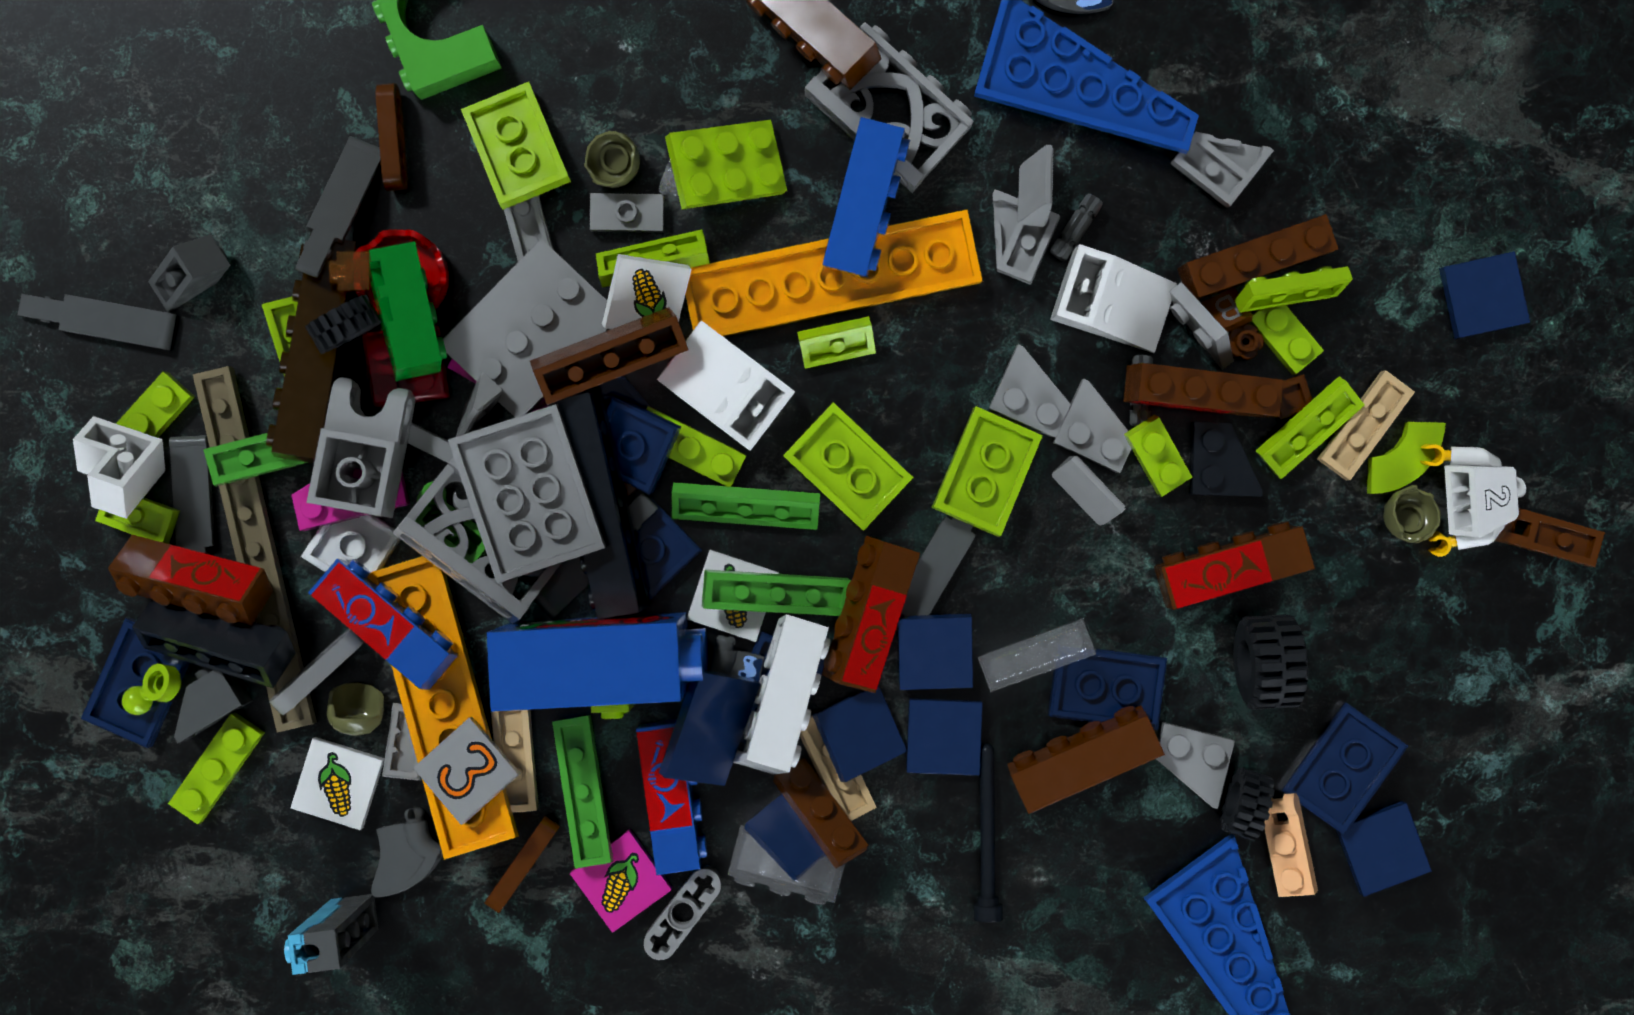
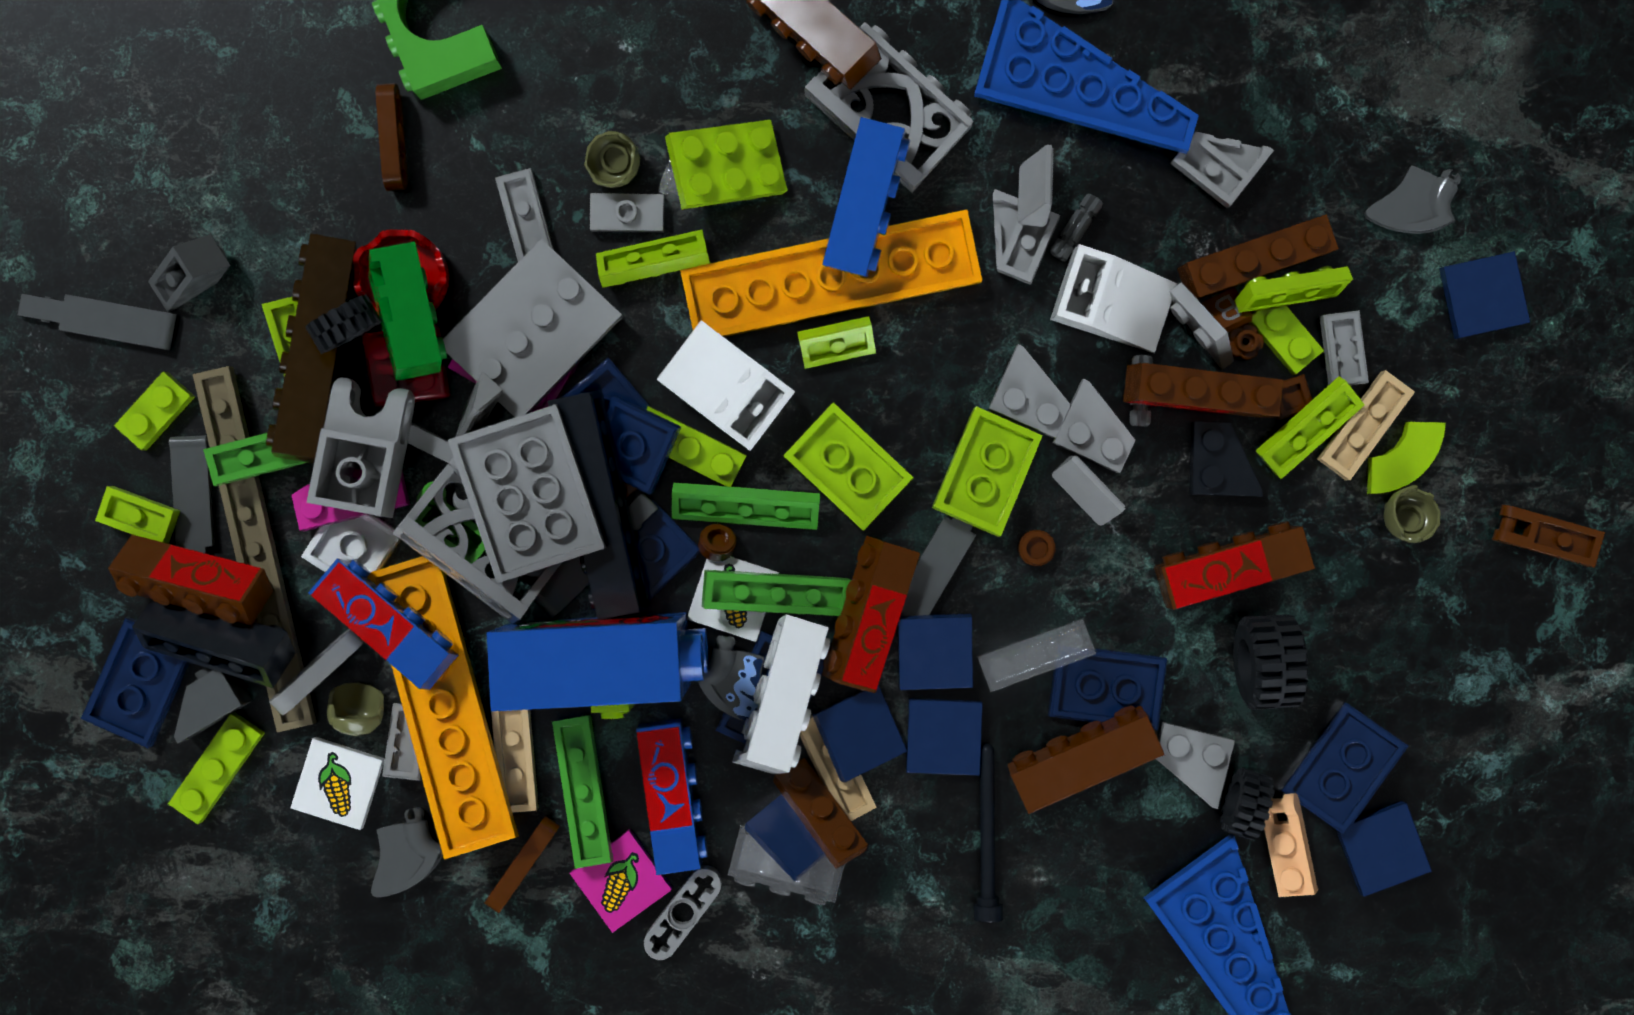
white brick [73,416,165,519] -> none
lime plate [122,664,181,715] -> none
dark grey piece [284,894,379,975] -> none
dark grey piece [295,136,381,278] -> none
clear orange plate [329,252,369,292] -> none
light grey tile [413,717,521,825] -> none
lime plate [461,82,571,210] -> none
reddish brown brick [530,307,689,405] -> none
white tile [602,254,692,329] -> none
dark blue tile [659,670,761,786] -> none
lime plate [1124,415,1193,497] -> none
white torso [1420,444,1526,557] -> none
none -> reddish brown tile [698,524,736,561]
none -> reddish brown tile [1017,530,1055,566]
none -> light grey plate [1319,310,1369,386]
none -> dark grey arm [1364,165,1461,234]

